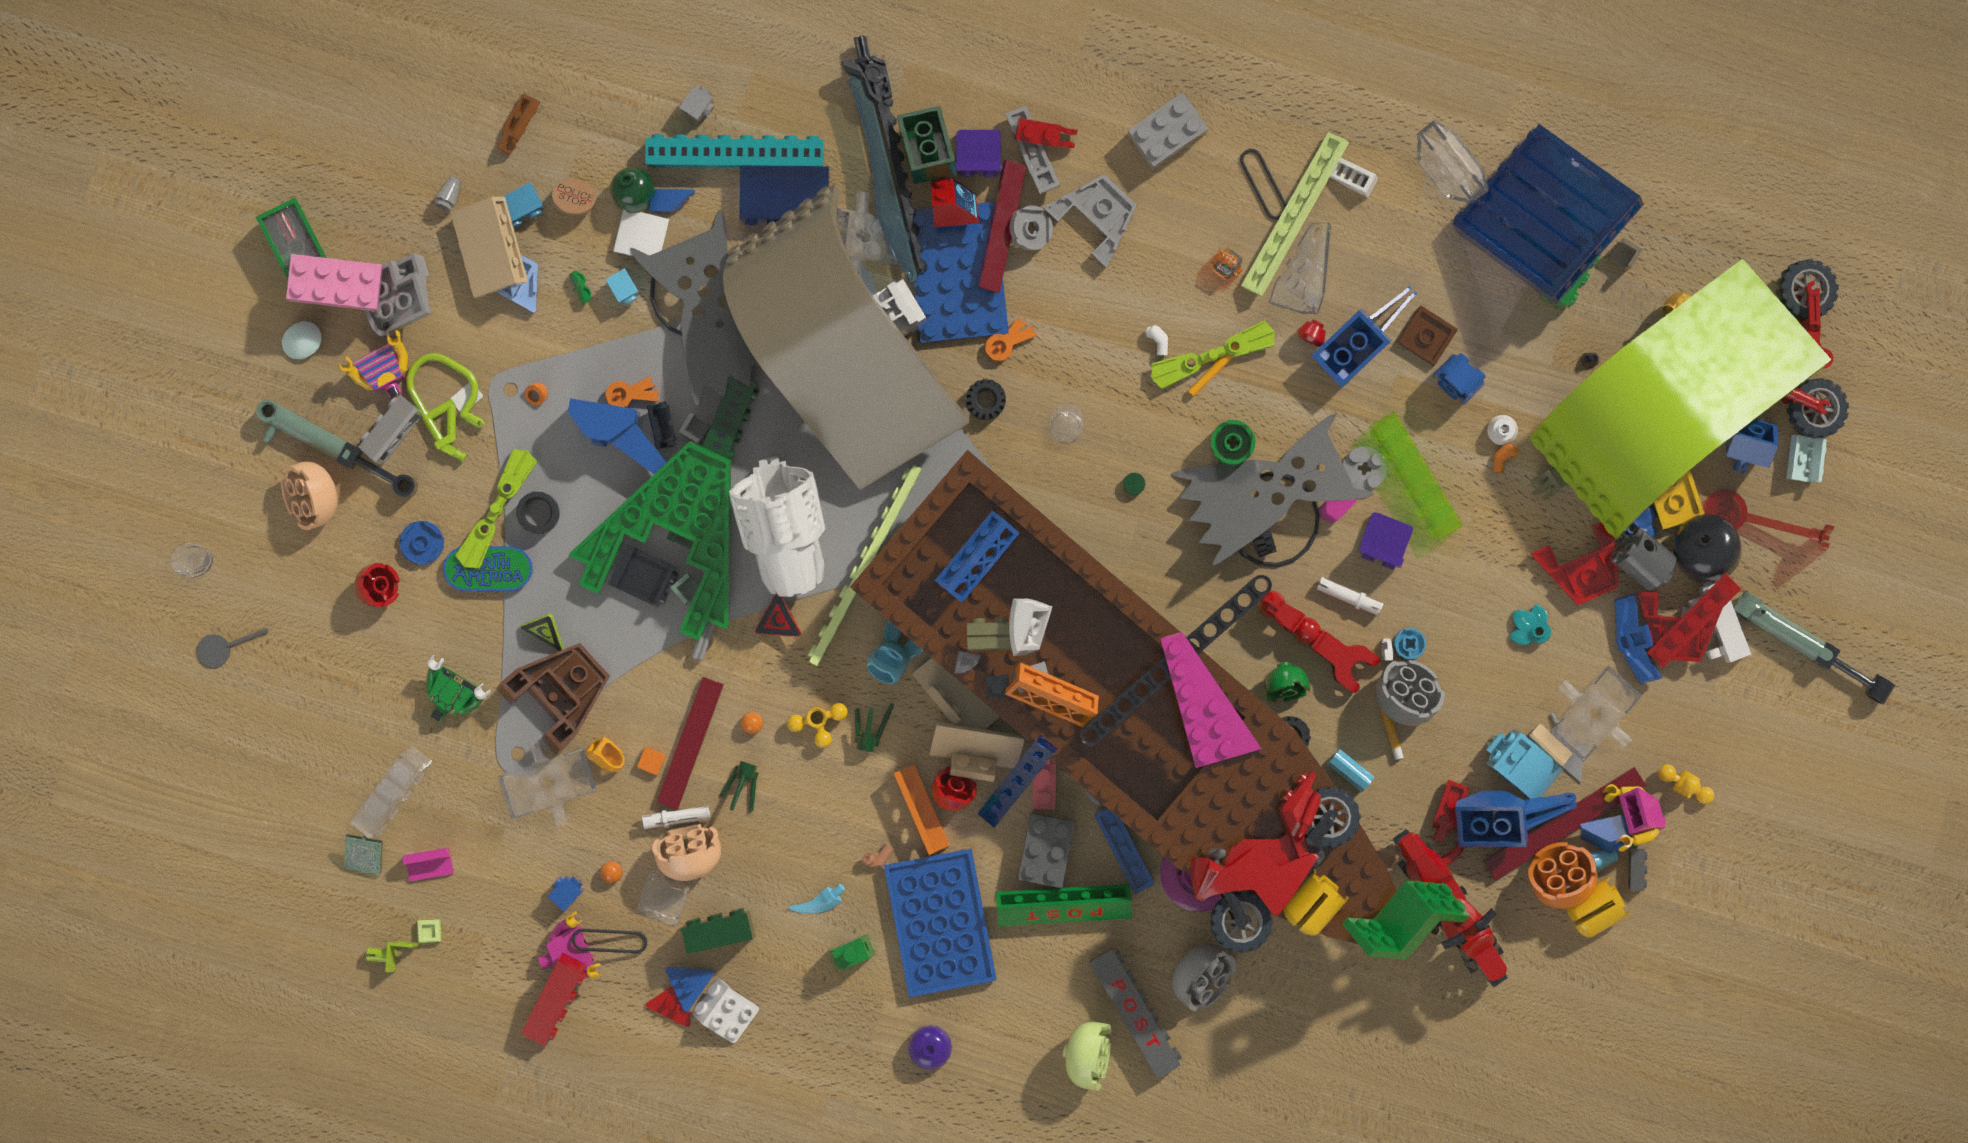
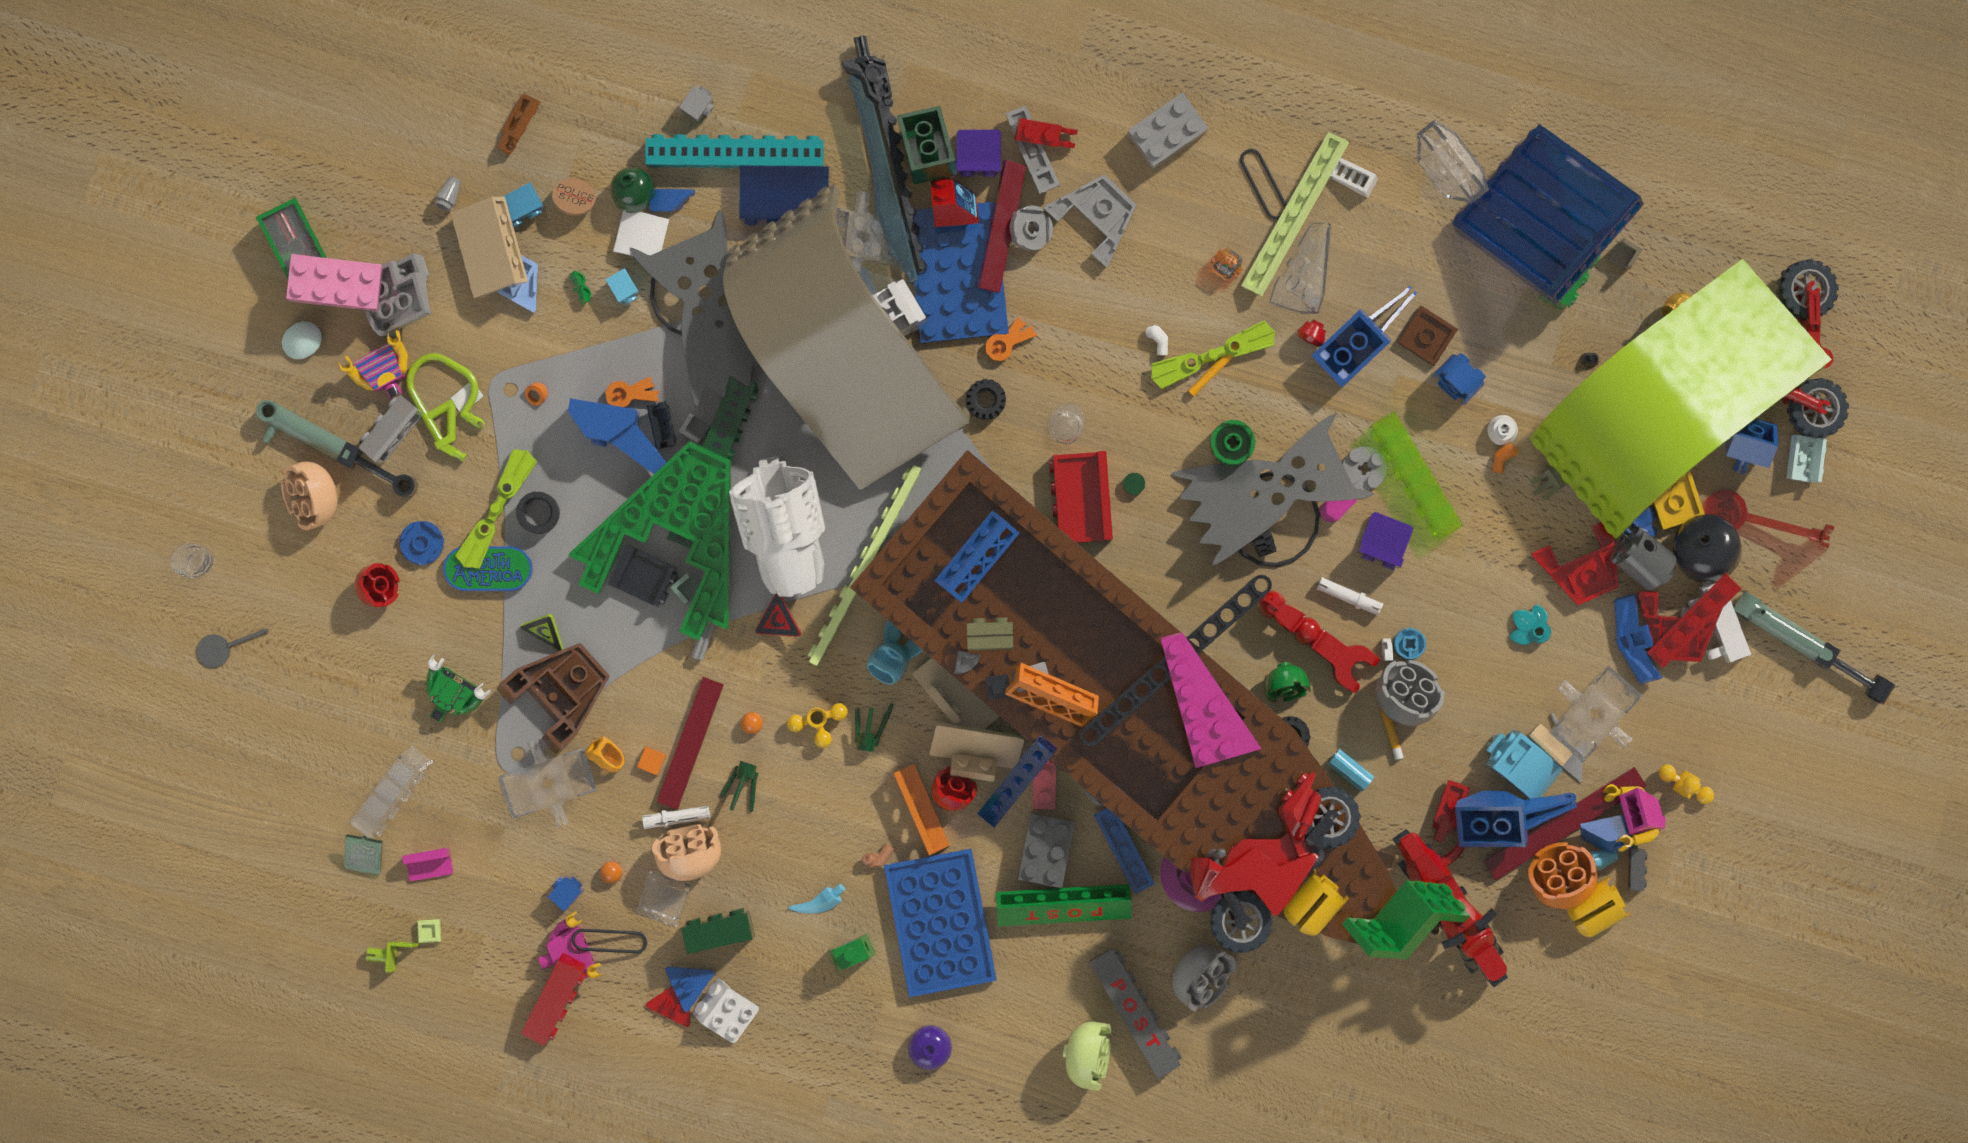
white slope [1009,598,1052,656] -> none
none -> red panel [1049,451,1113,543]

